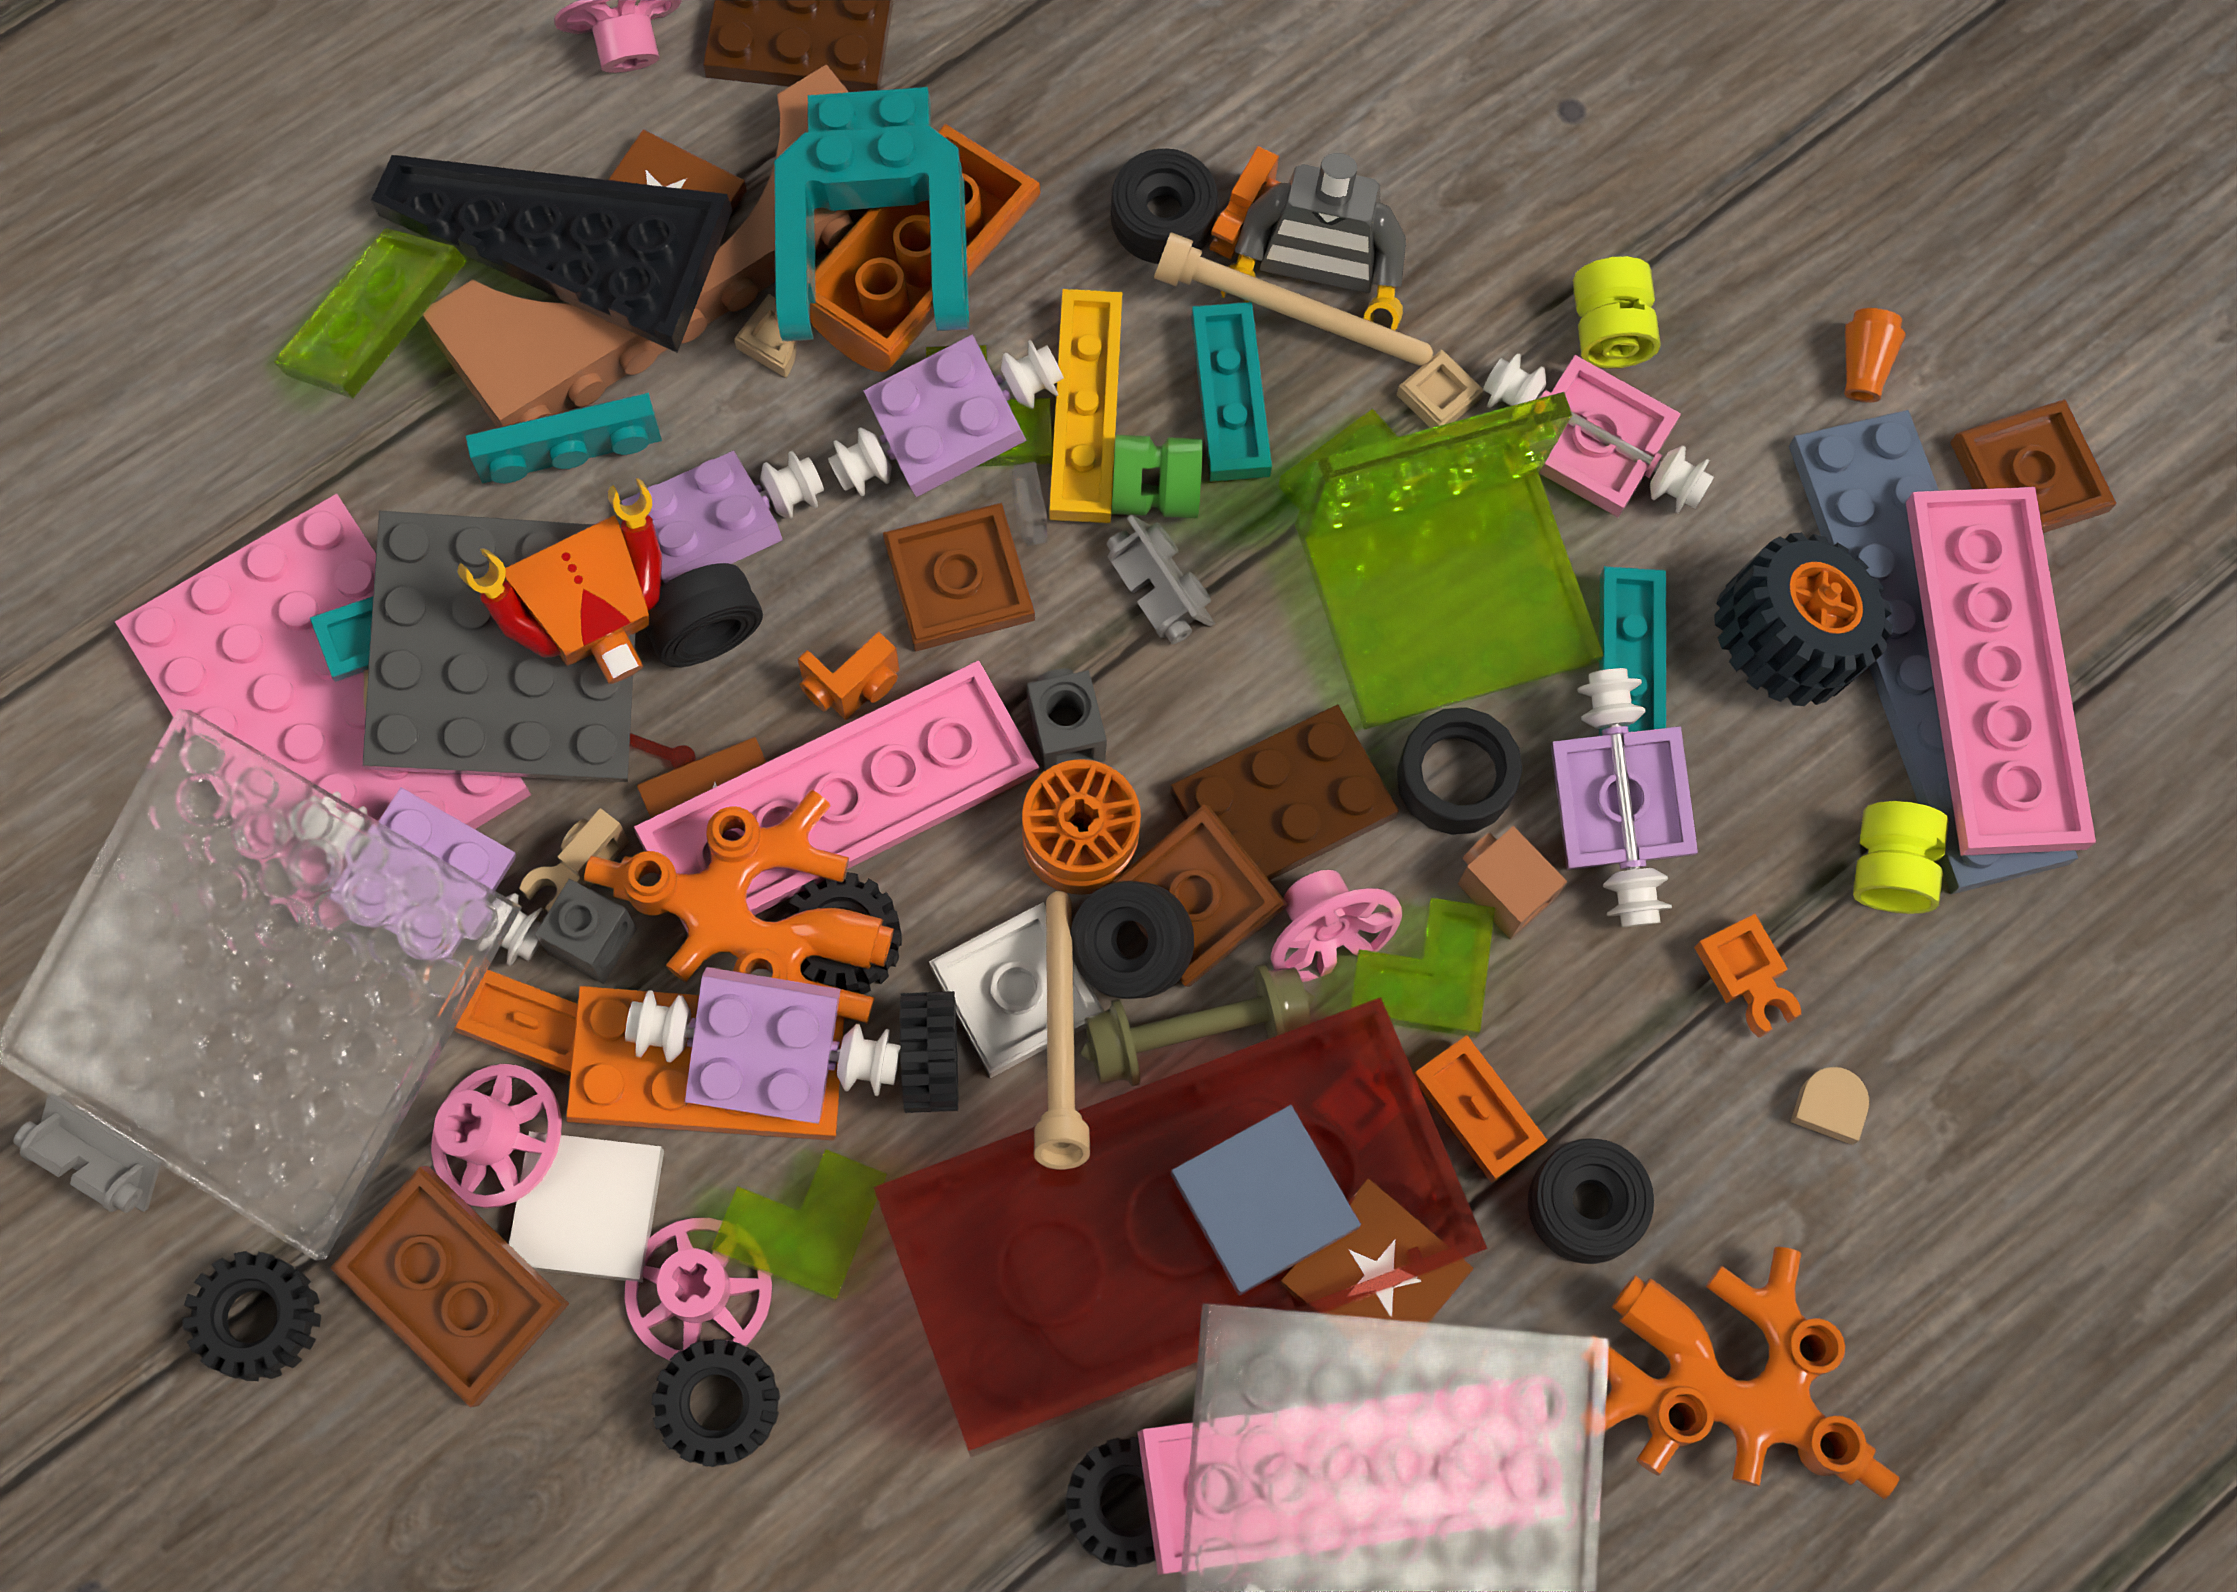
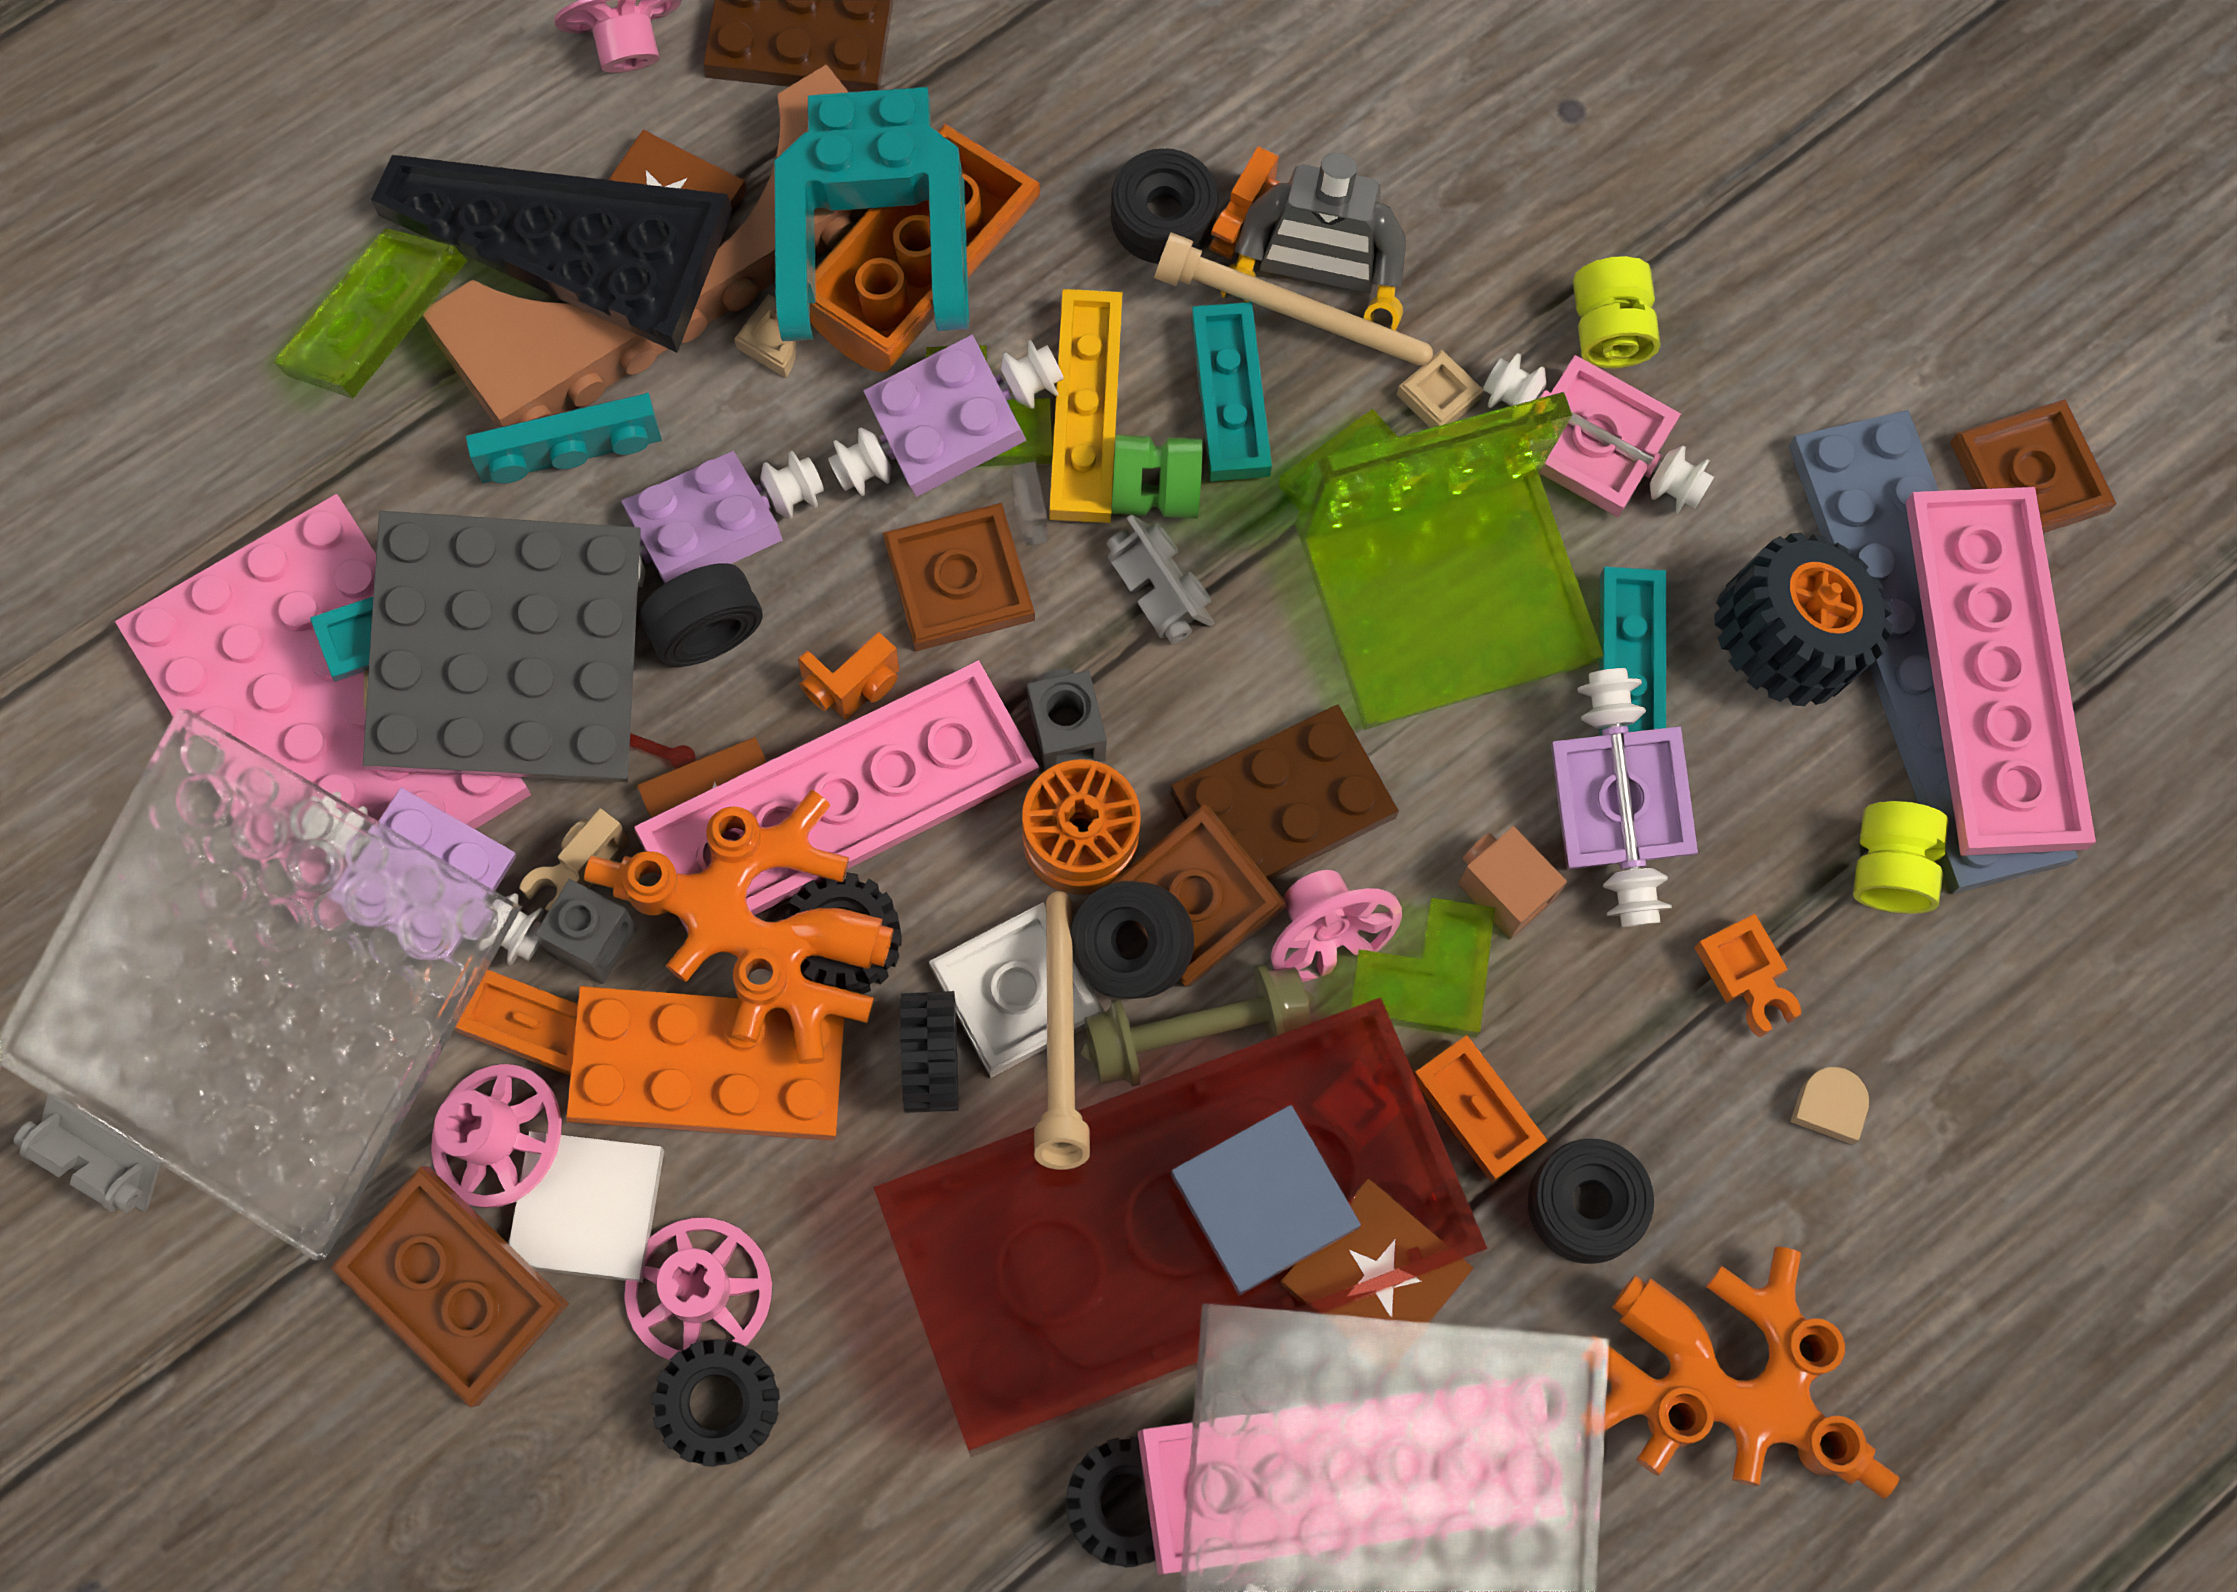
black tyre [182,1251,321,1381] -> none
torso [457,478,663,684] -> none
lavender plate [625,967,901,1124] -> none
clear neon green plate [710,1149,887,1302] -> none
black tyre [1396,707,1522,835] -> none
orange cone [1844,308,1906,403] -> none

